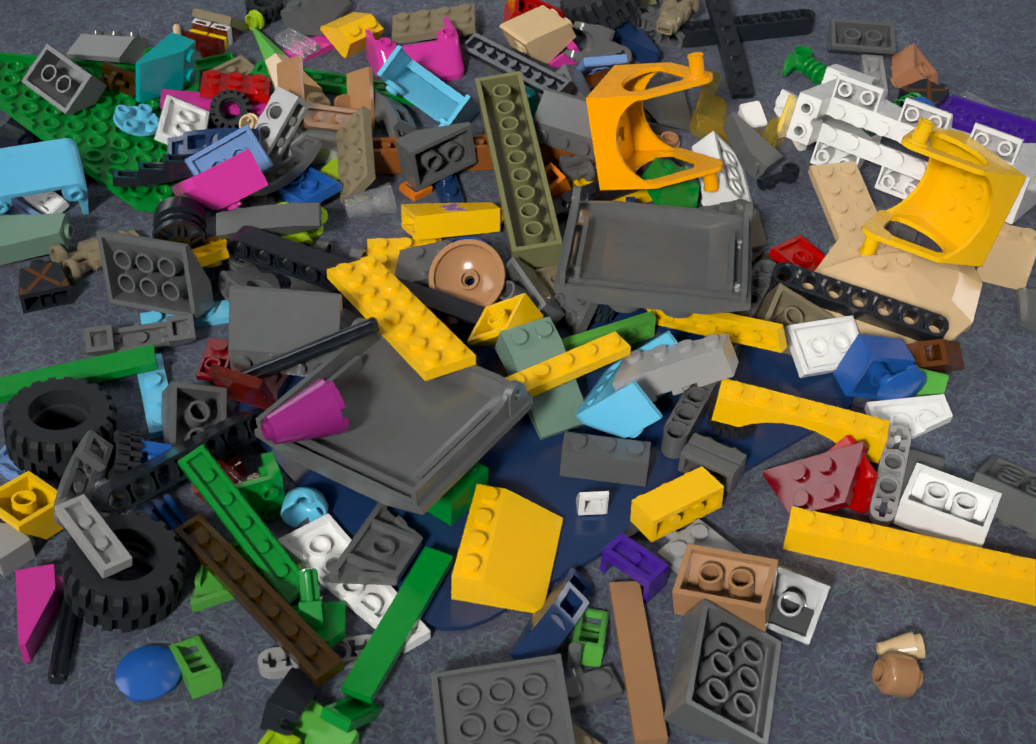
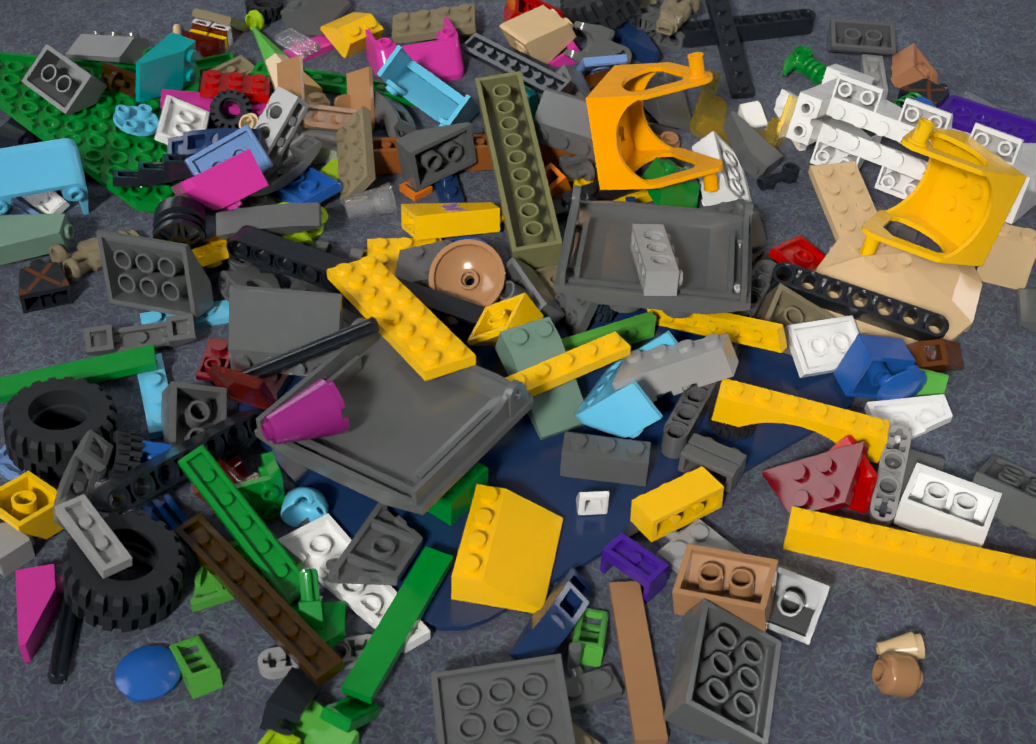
none -> light grey brick [630,224,683,296]

